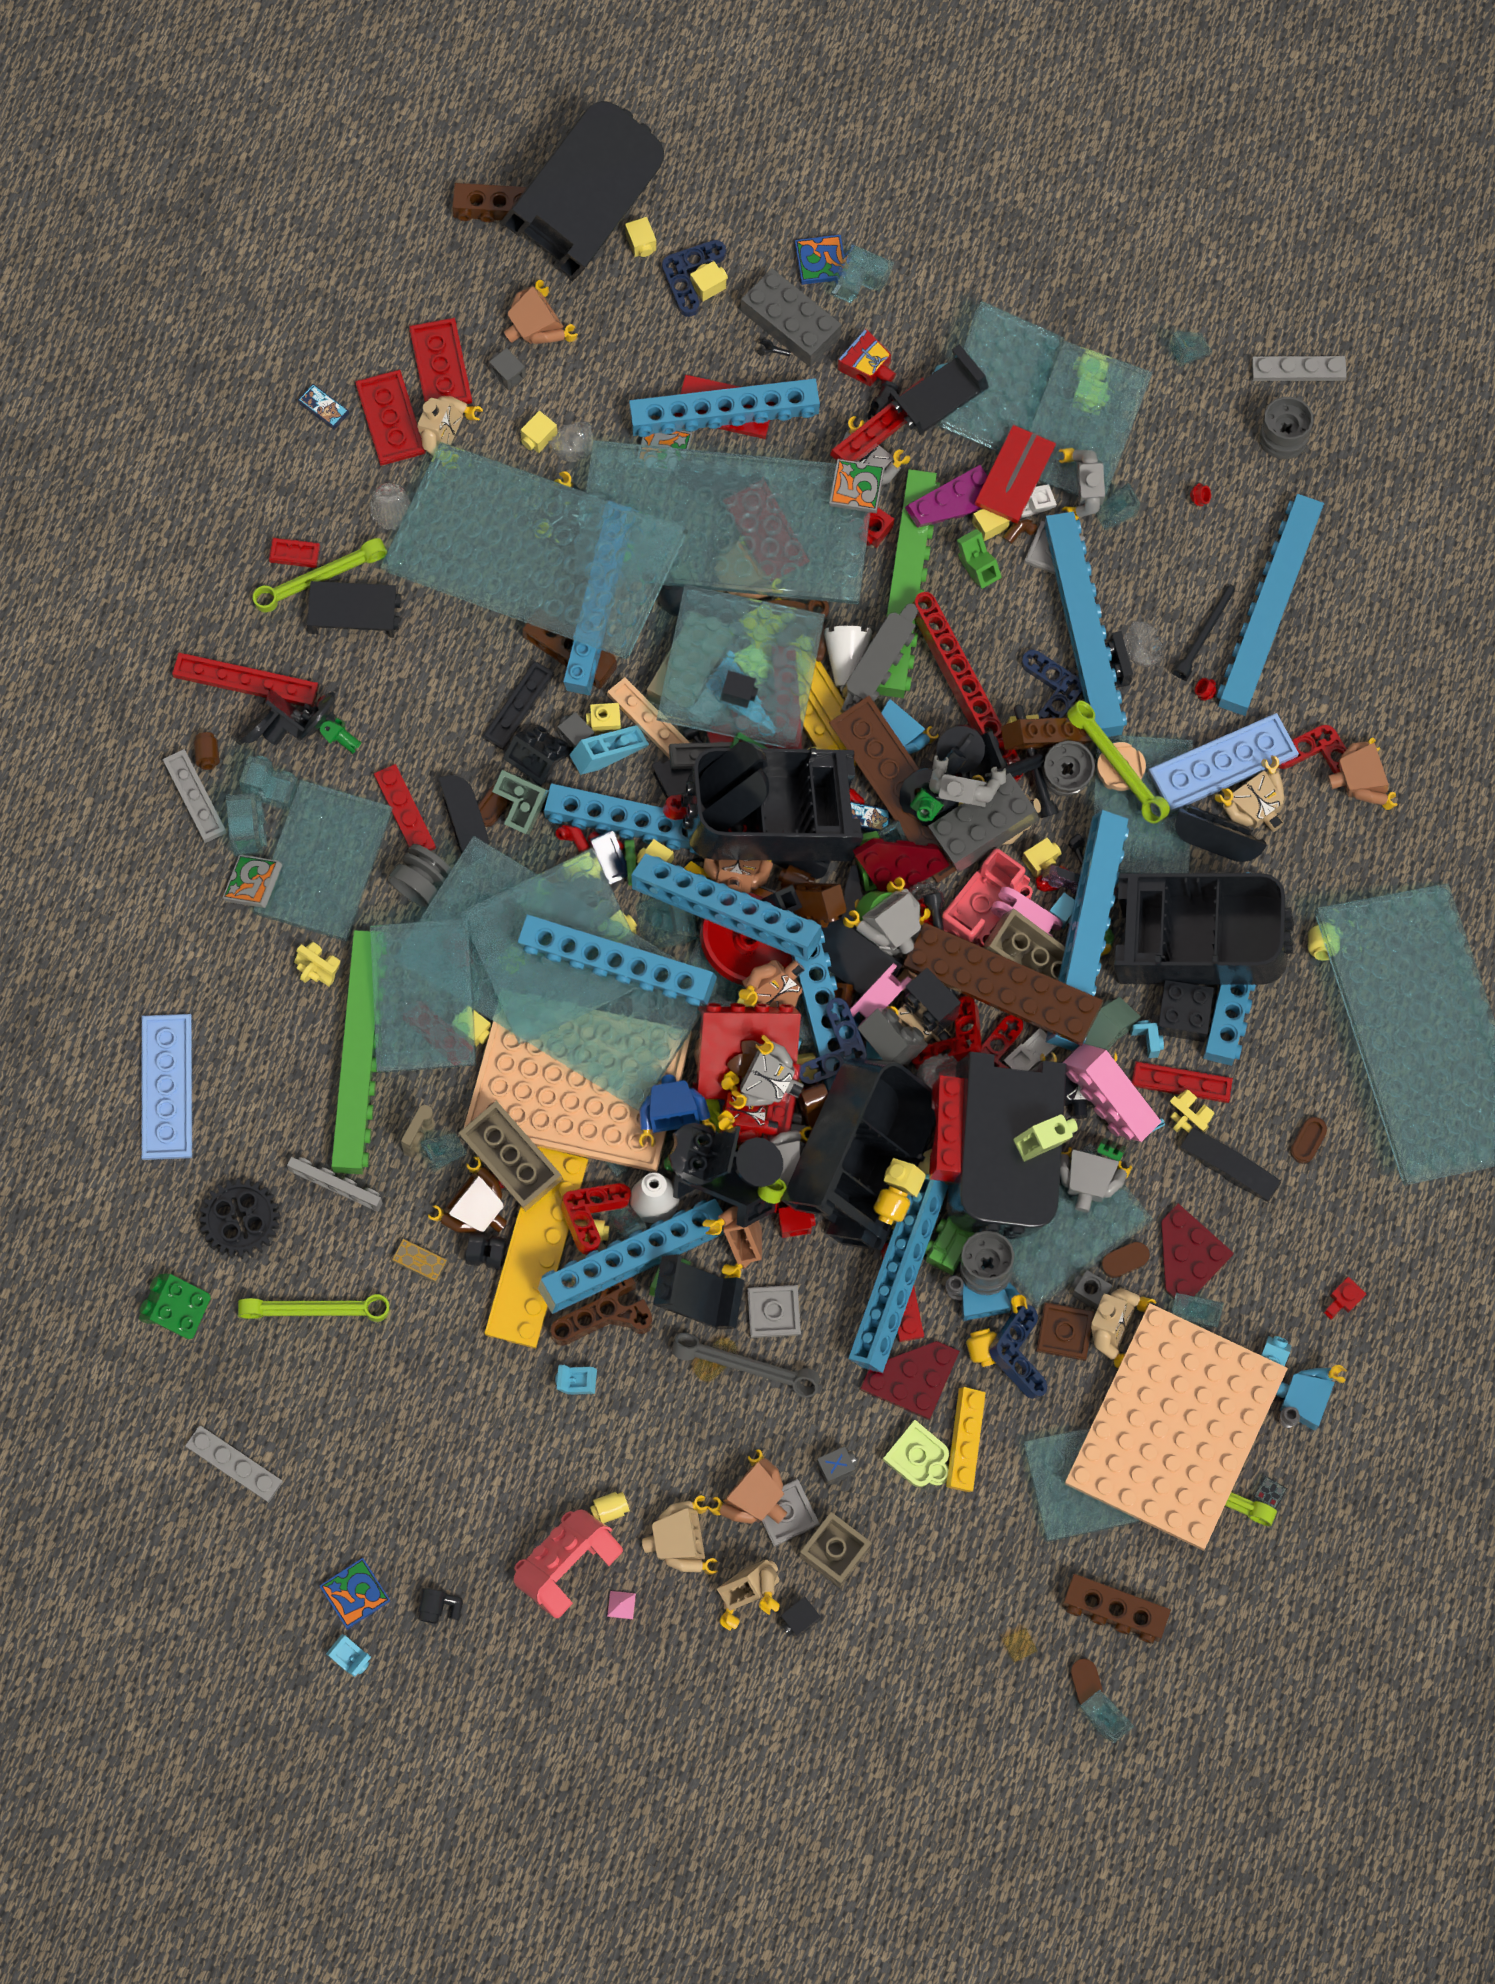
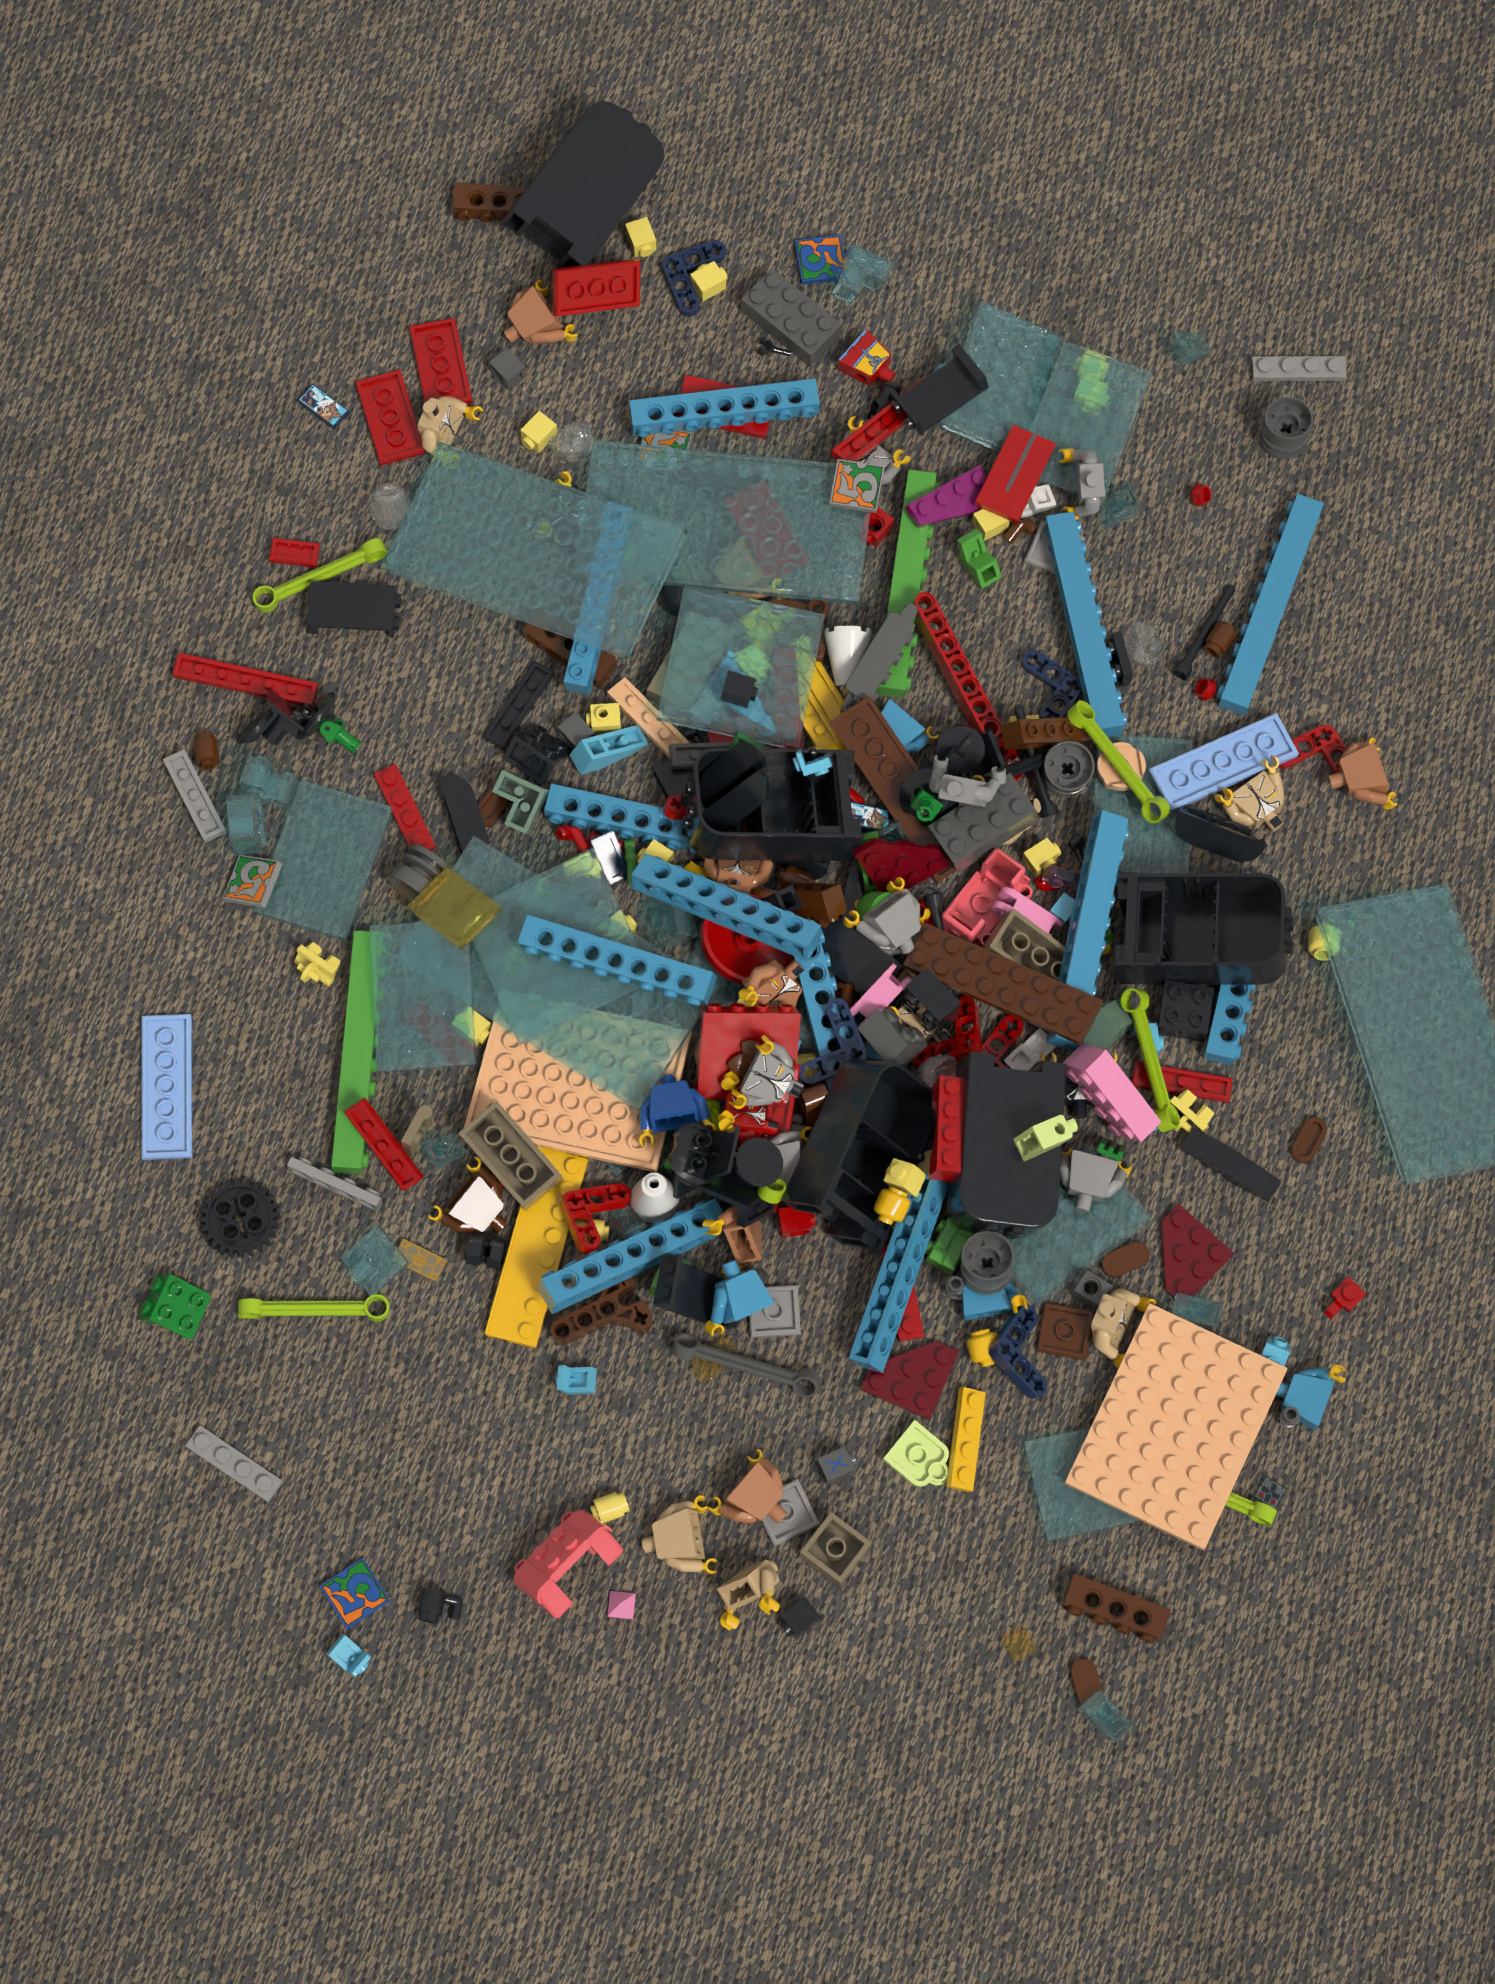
none -> clear light blue plate [341,1225,410,1296]
none -> red tile [344,1097,424,1191]
none -> clear yellow piece [407,866,502,950]
none -> red tile [553,259,641,317]
none -> dark azure torso [705,1260,774,1336]
none -> medium azure bracket [793,749,832,776]
none -> lime piece [1121,988,1180,1132]
none -> reddish brown brick [1203,622,1236,658]

